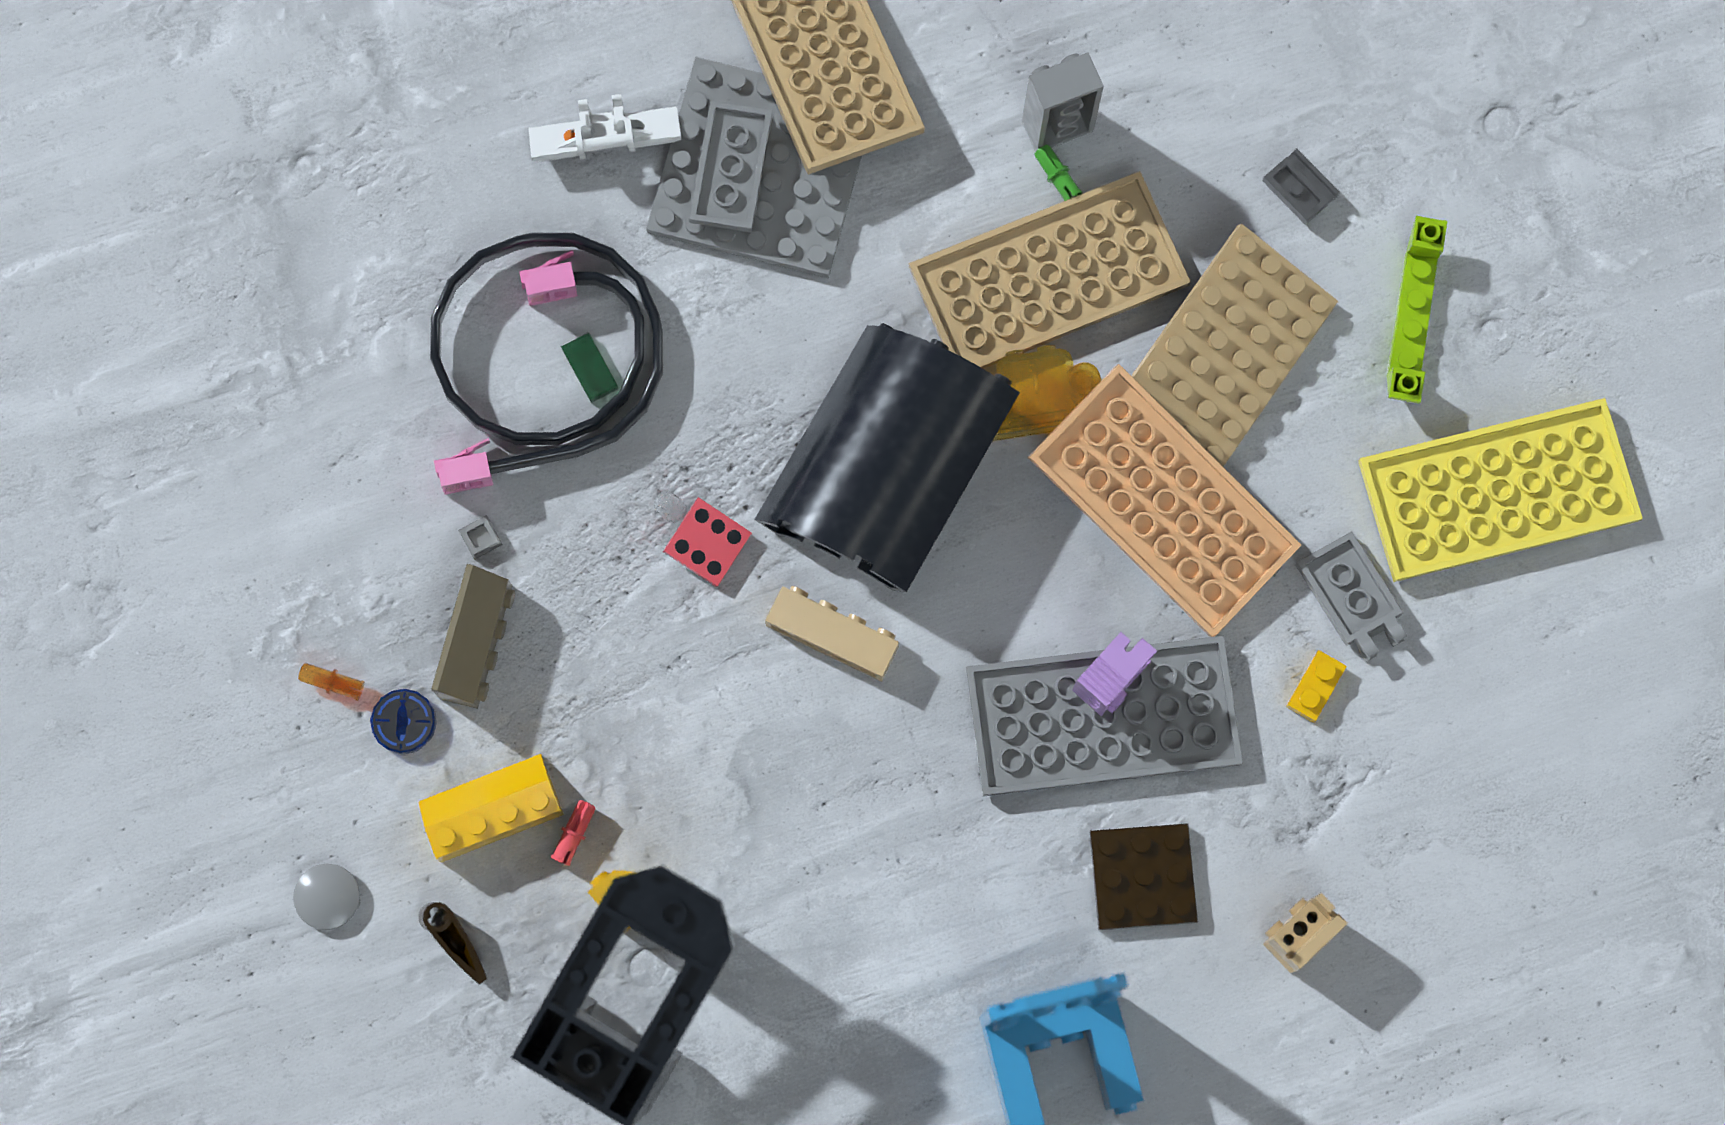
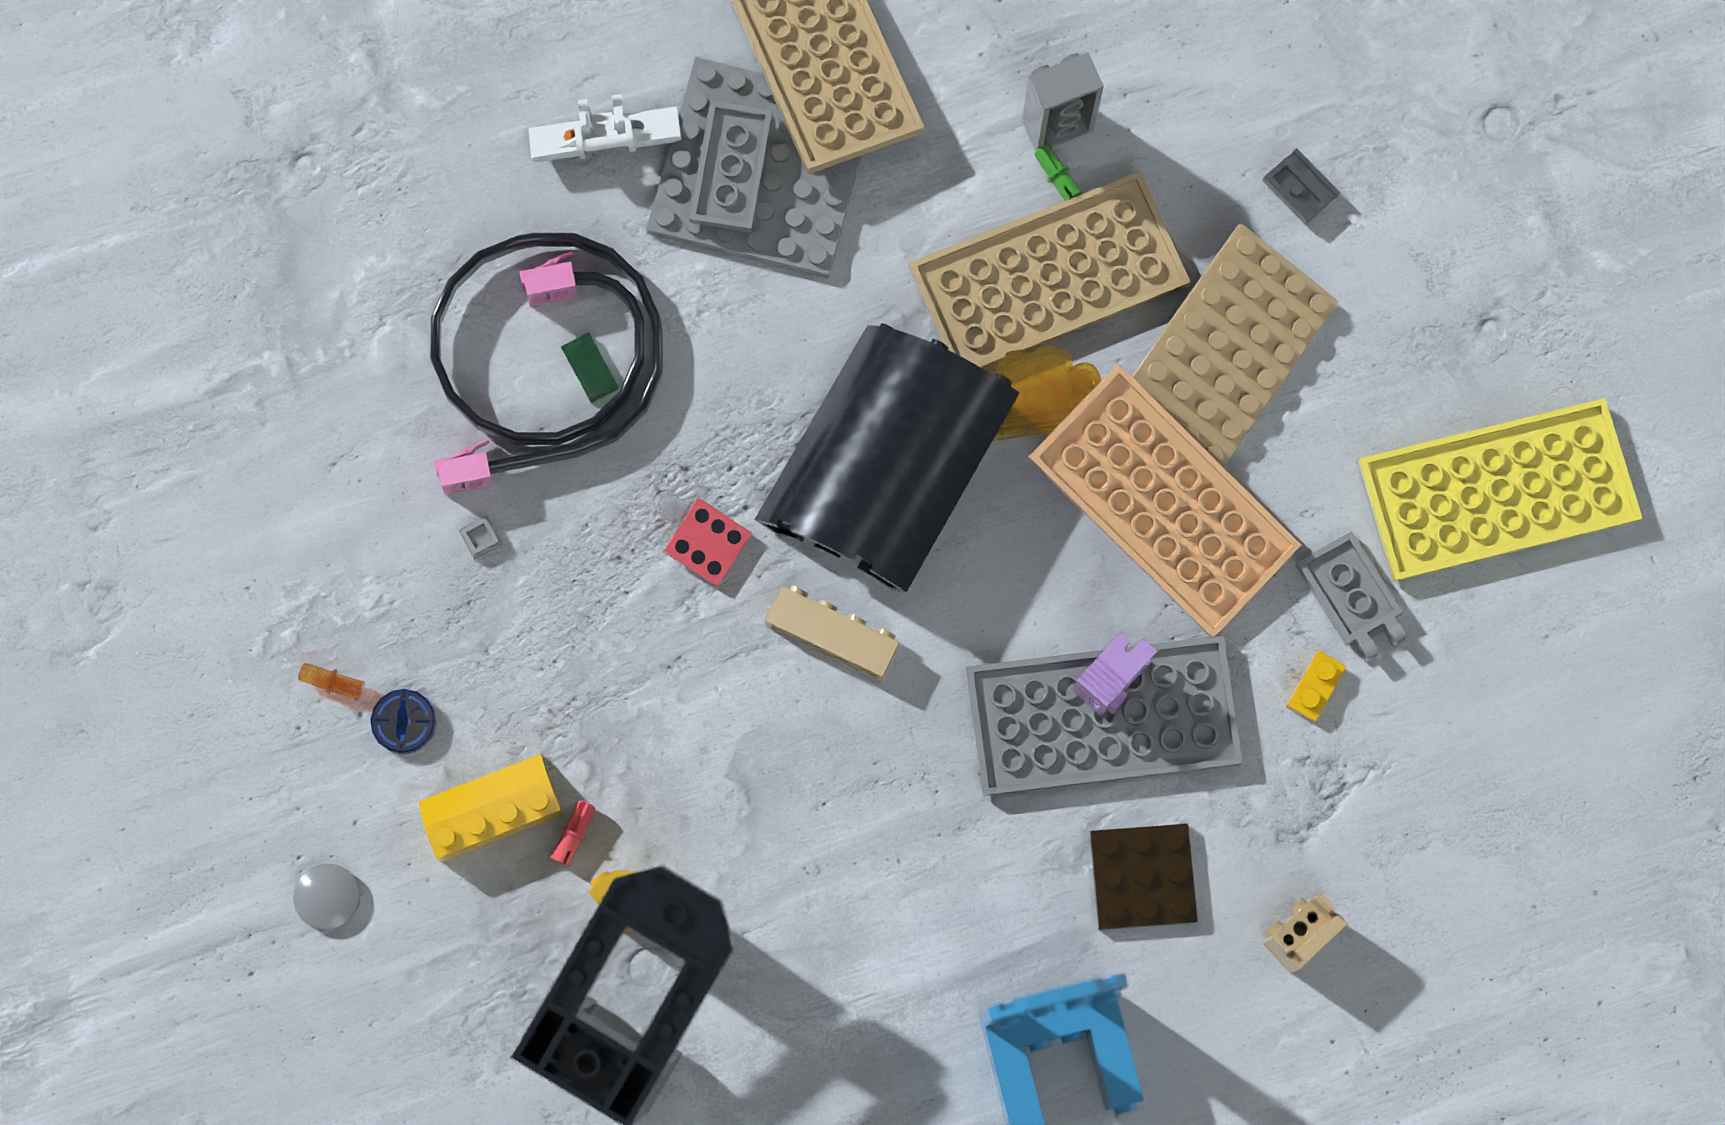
dark brown piece [418,902,487,985] -> none
dark tan slope [431,564,515,709] -> none
lime slope [1387,216,1448,404] -> none

